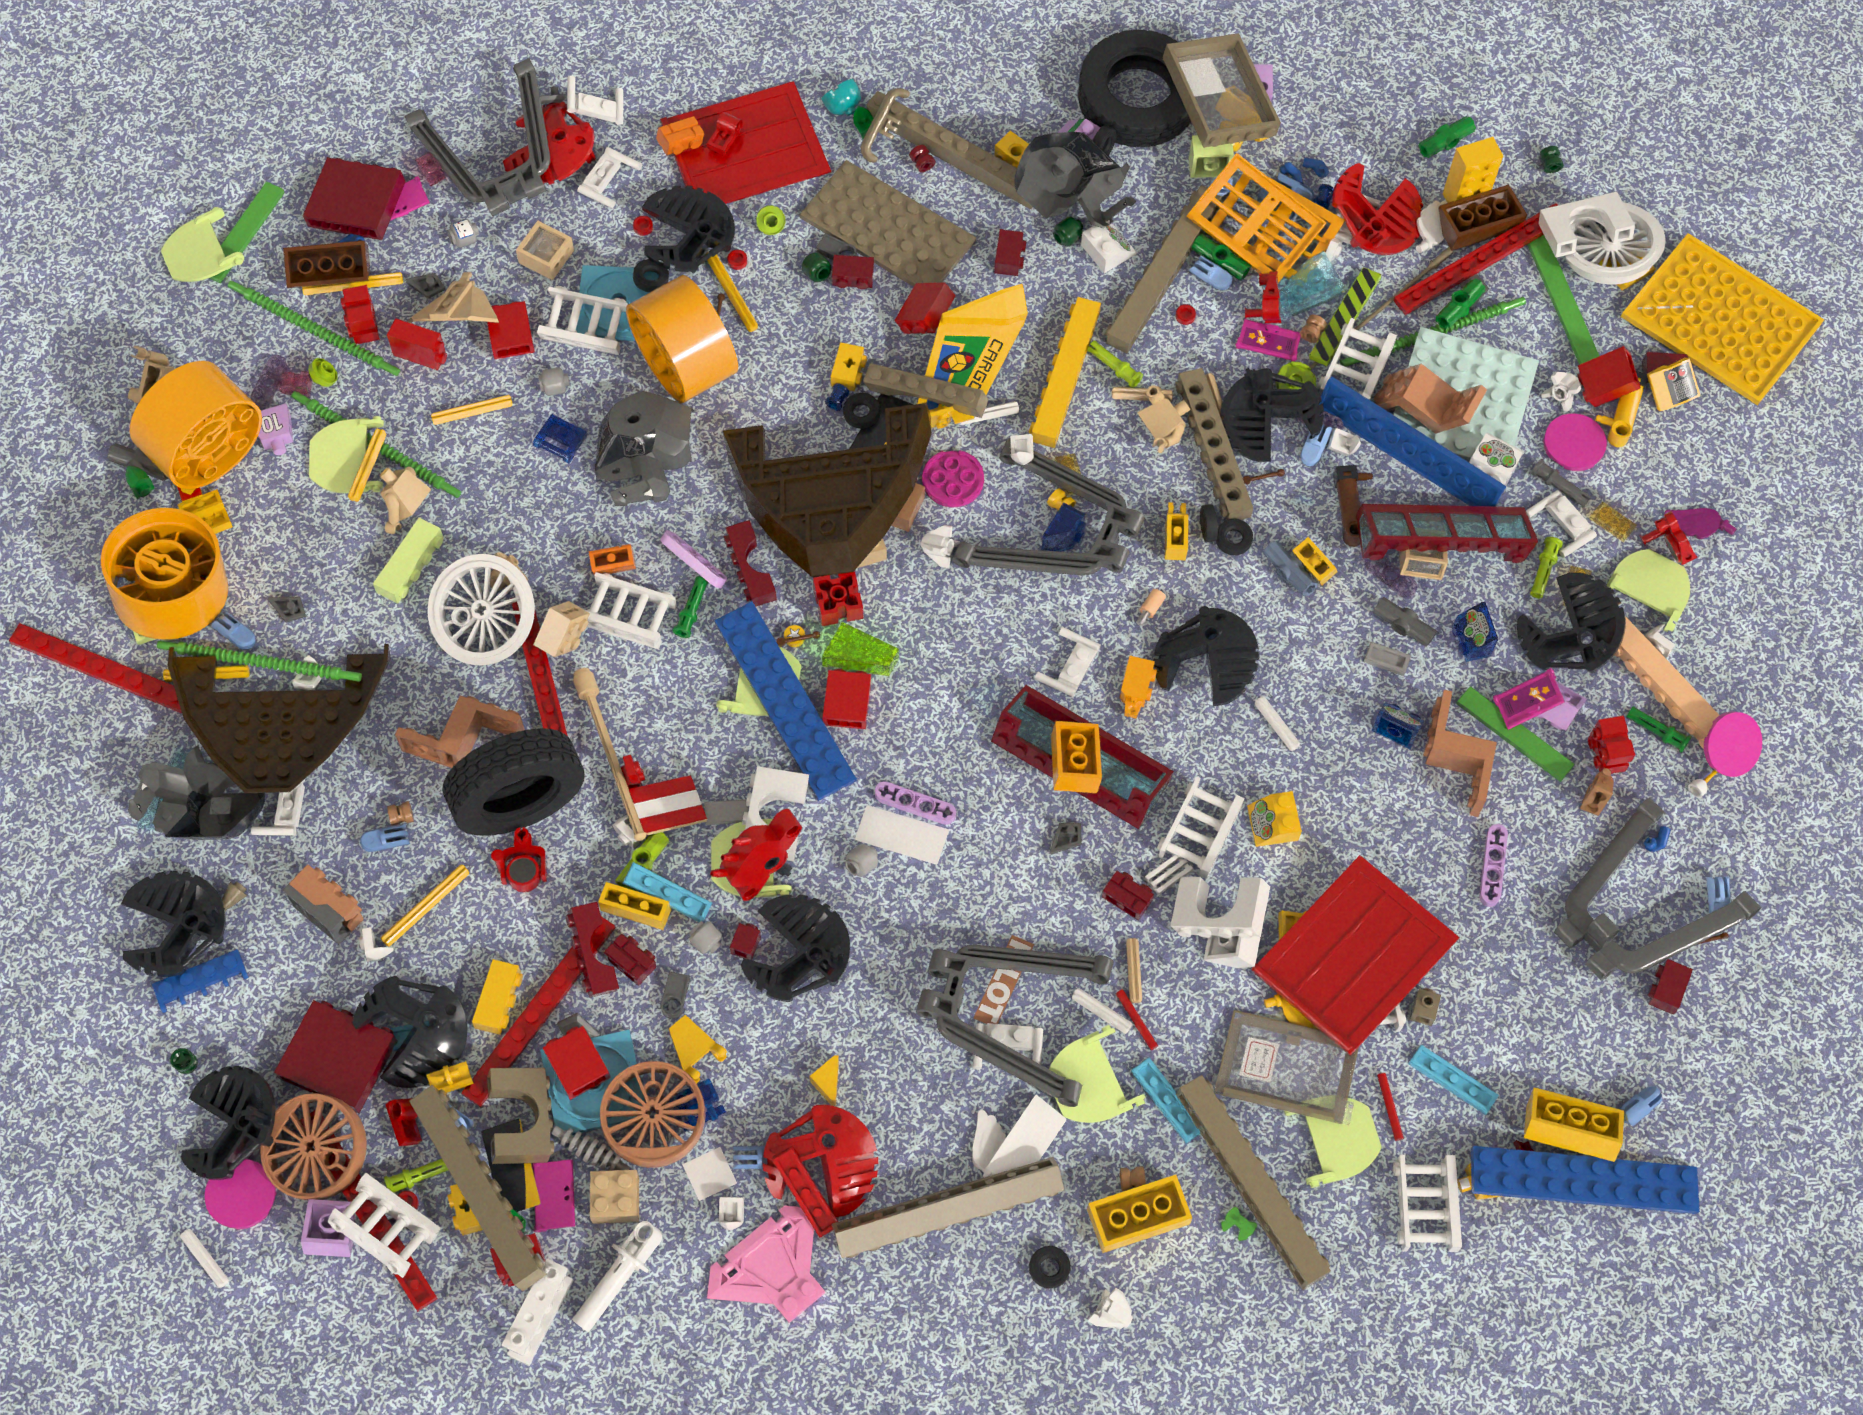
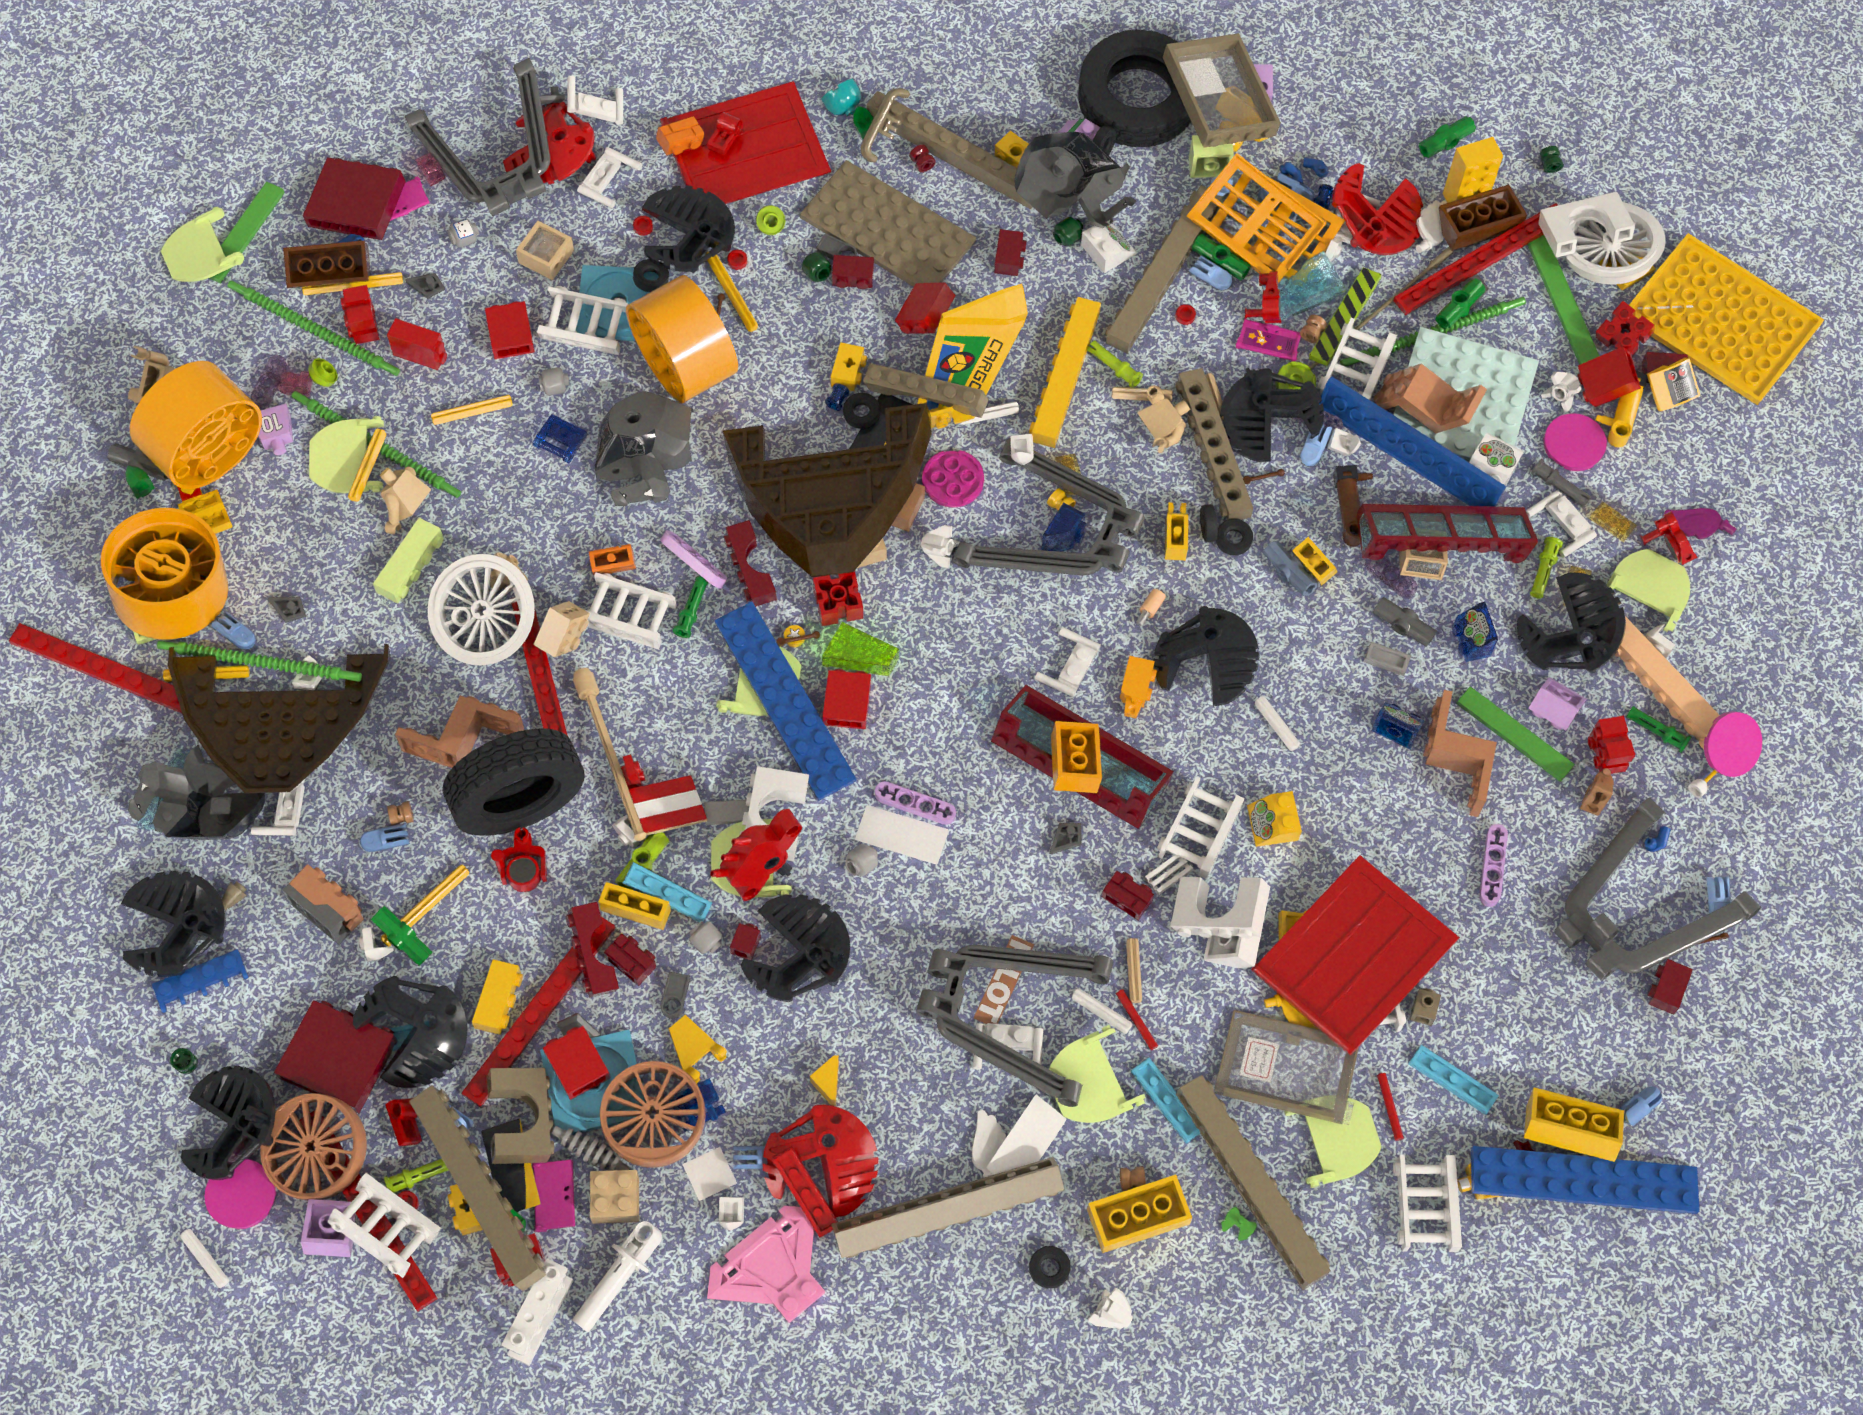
tan panel [407,272,499,323] -> none
yellow hips [427,1061,473,1094] -> none
door [1493,668,1565,730] -> none
none -> green piece [370,906,433,966]
none -> red brick [1596,301,1655,357]

